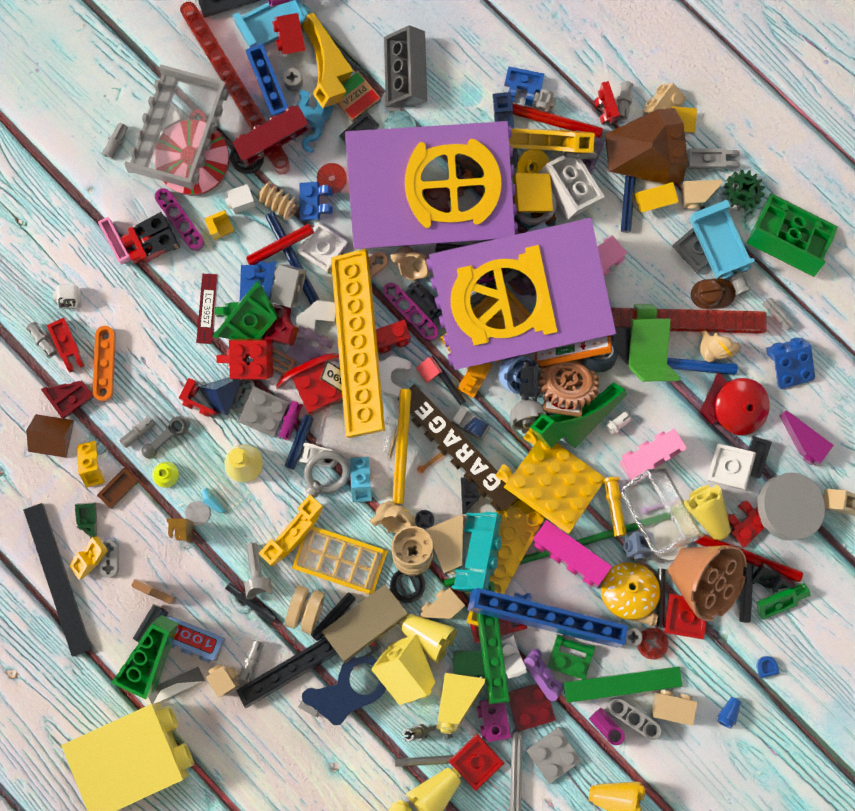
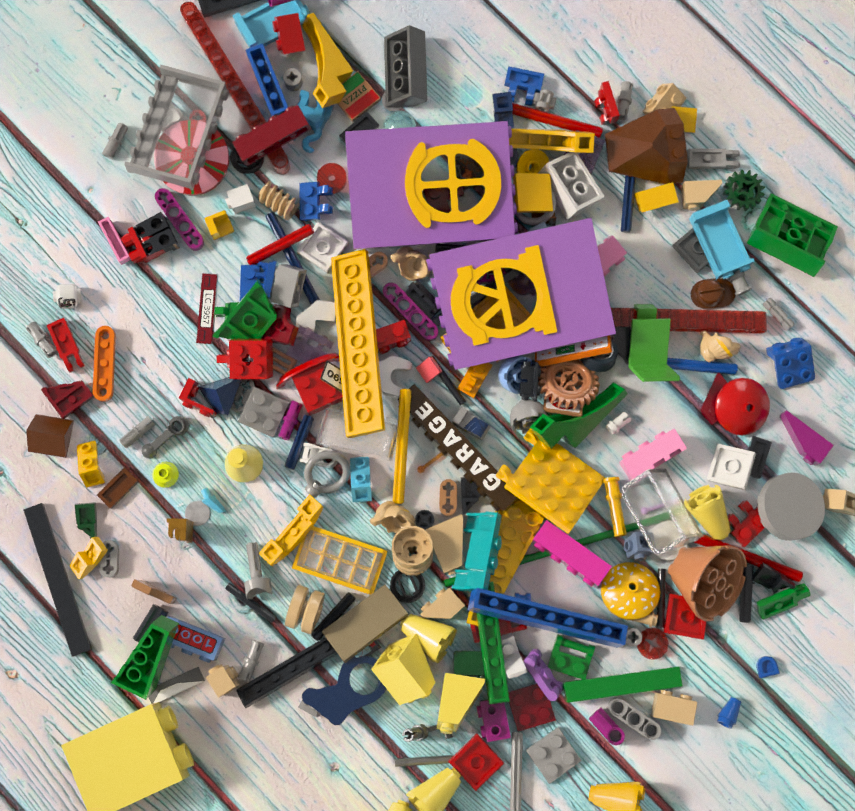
flat silver pin [564,151,597,160] -> none
none -> medium nougat beam [439,479,457,517]

